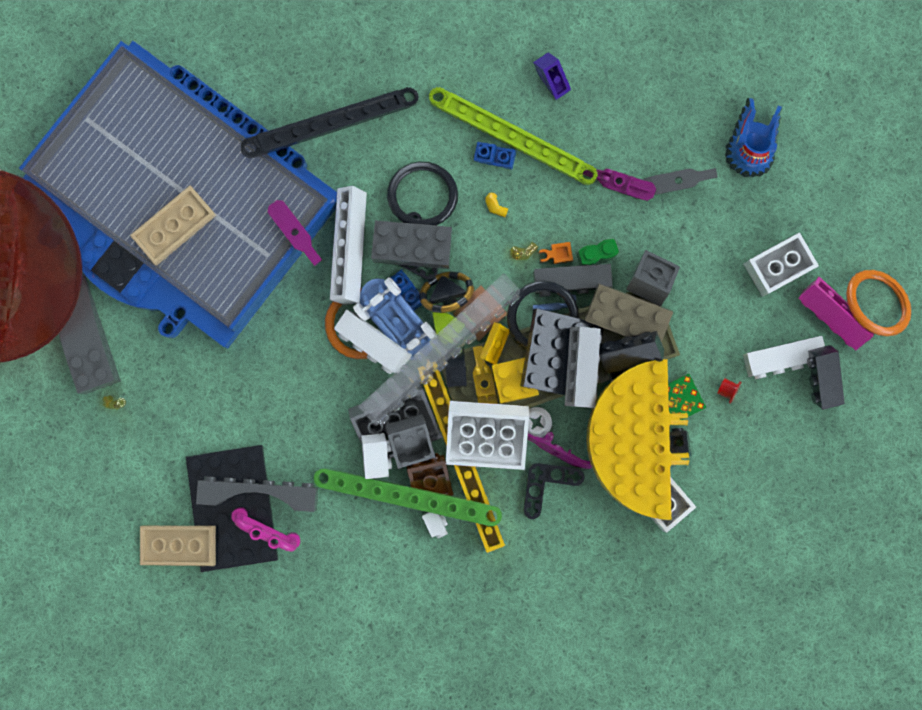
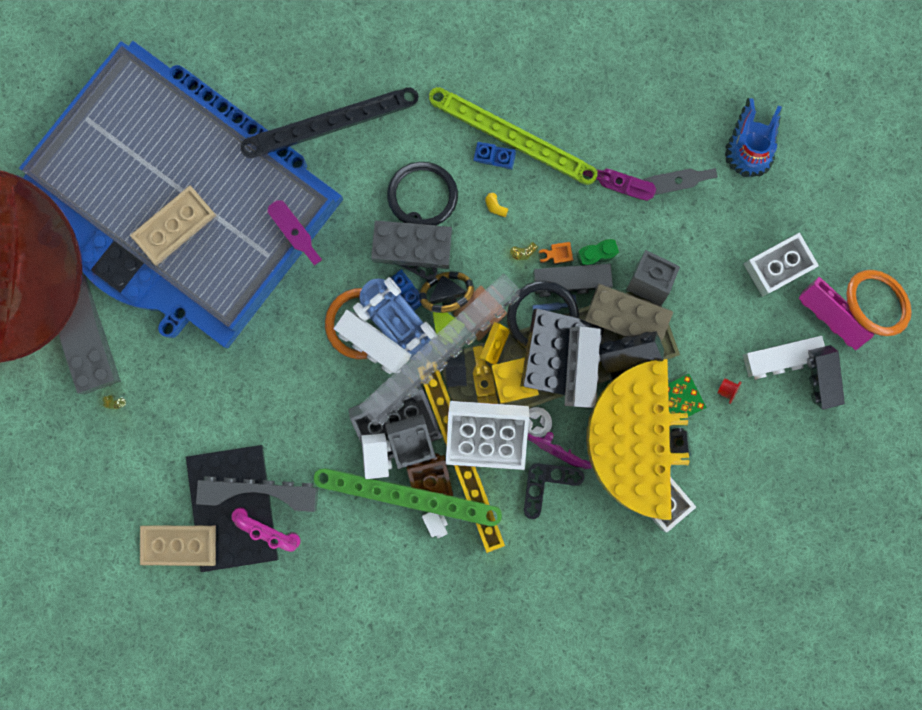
white brick [330,186,367,305] -> none
dark purple slope [533,52,571,100] -> none

